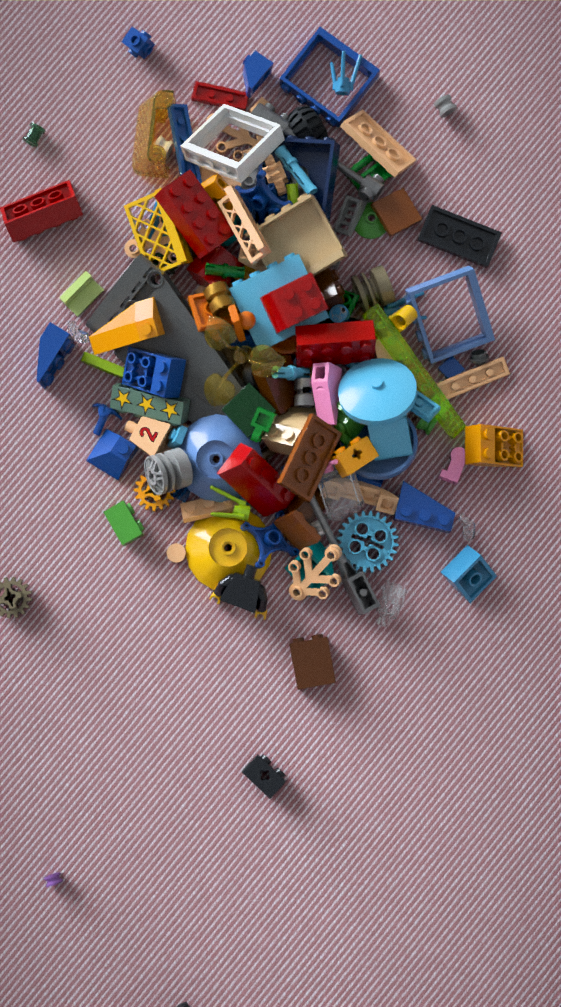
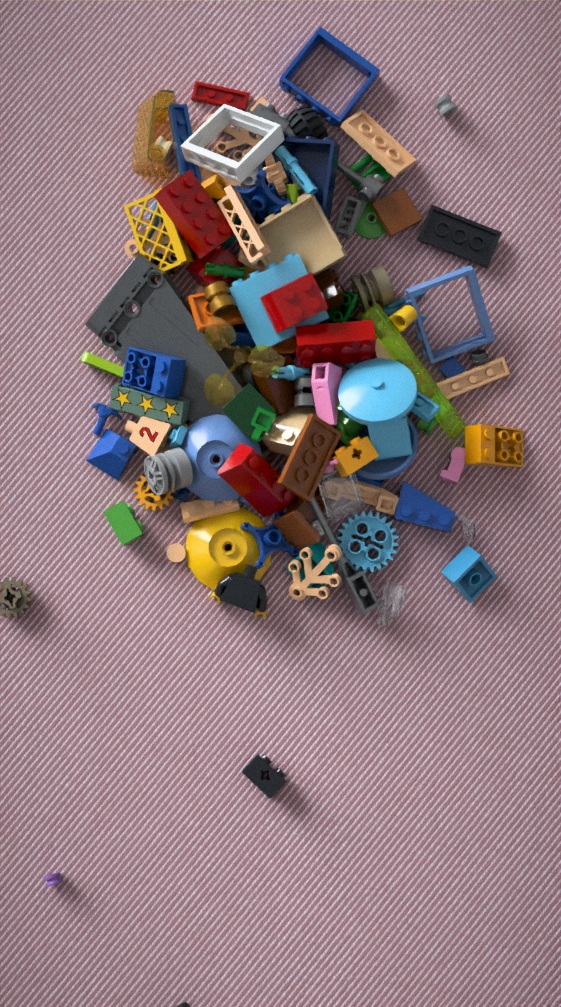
red slope [0,180,83,243] -> none
clear green bush [22,122,46,148] -> none
blue slope [36,322,75,389] -> none
yellowish green panel [59,271,104,317] -> none
clear arm [67,321,91,343] -> none
light orange wedge [89,297,165,355] -> none
blue brick [121,27,155,60] -> none
lime plant [210,485,250,521] -> none
orange tile [228,304,256,342] -> none
blue slope [243,50,273,98] -> none
reddish brown brick [289,634,336,690] -> none
dark azure tile [329,304,350,323] -> none
dark azure plant [330,51,362,95] -> none

